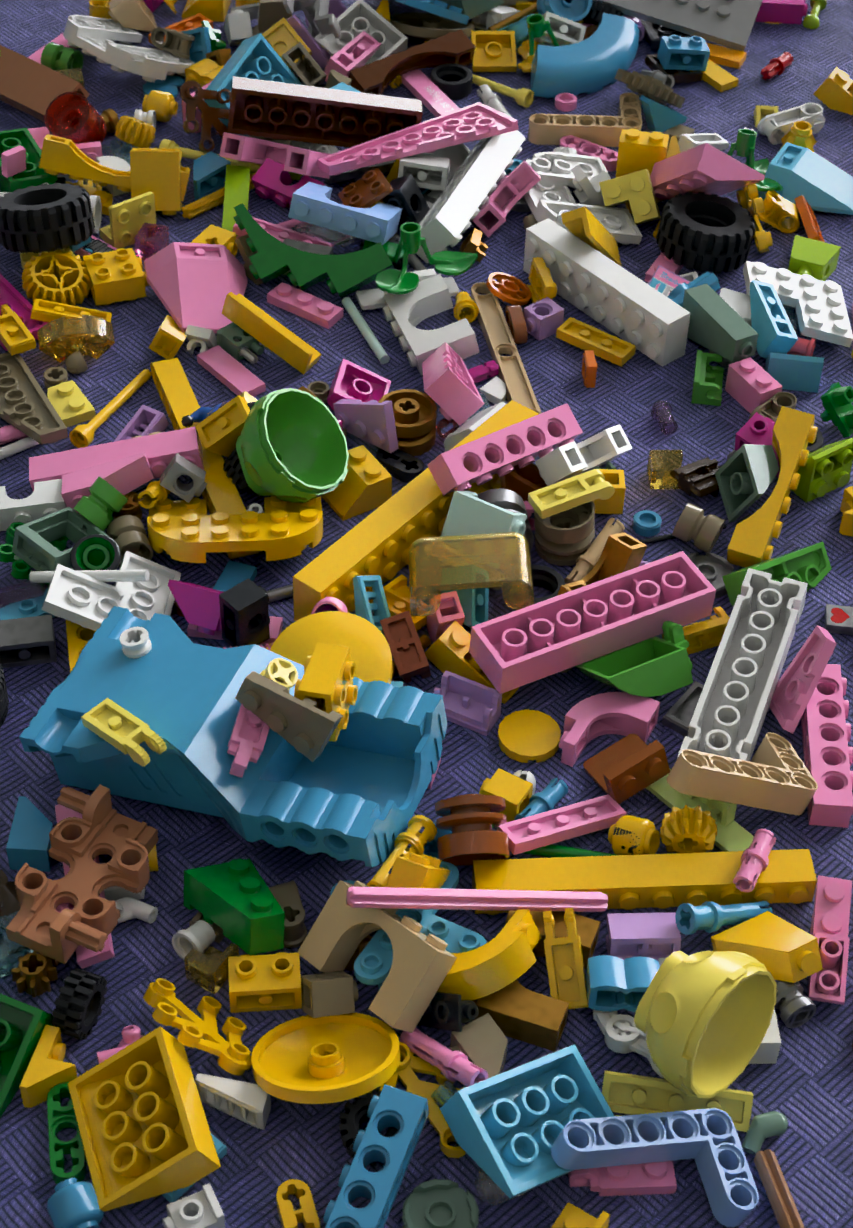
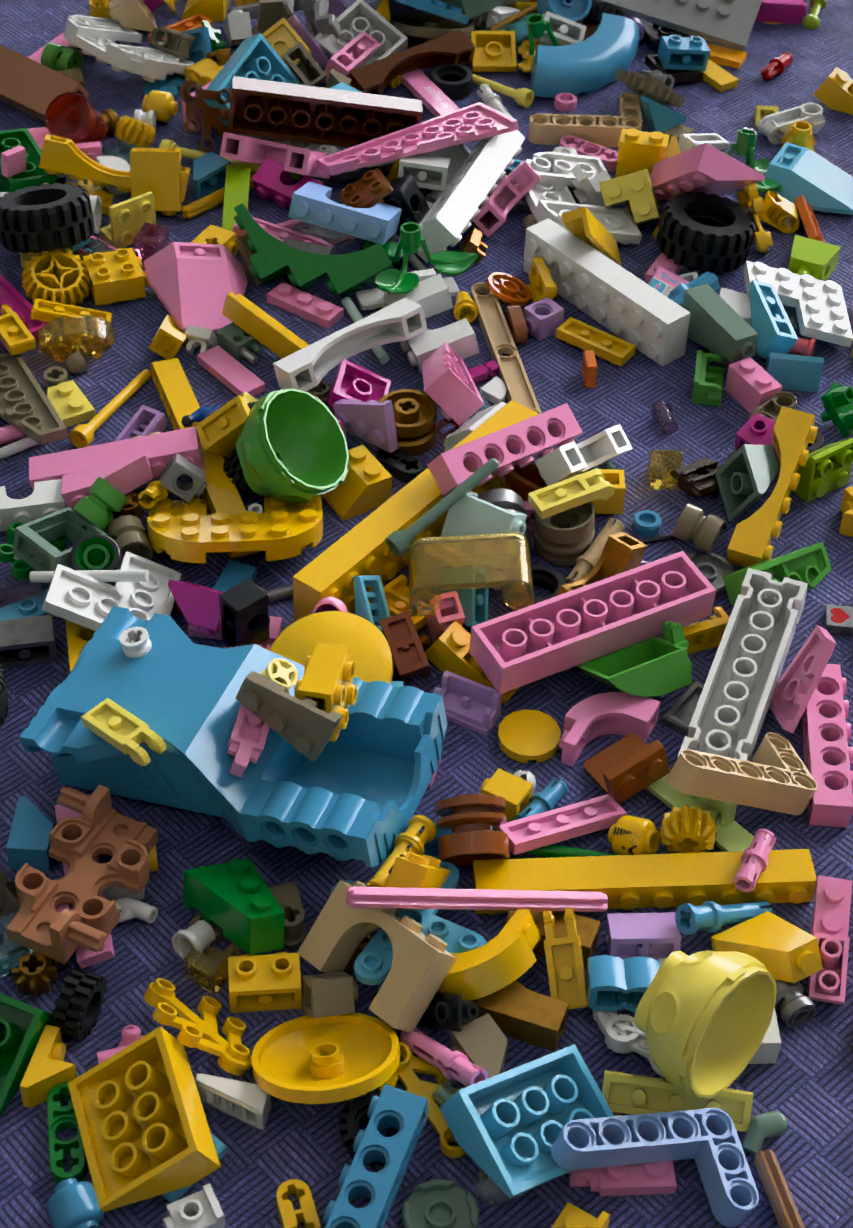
none -> white arch [273,298,428,391]
none -> sand green piece [385,458,499,557]

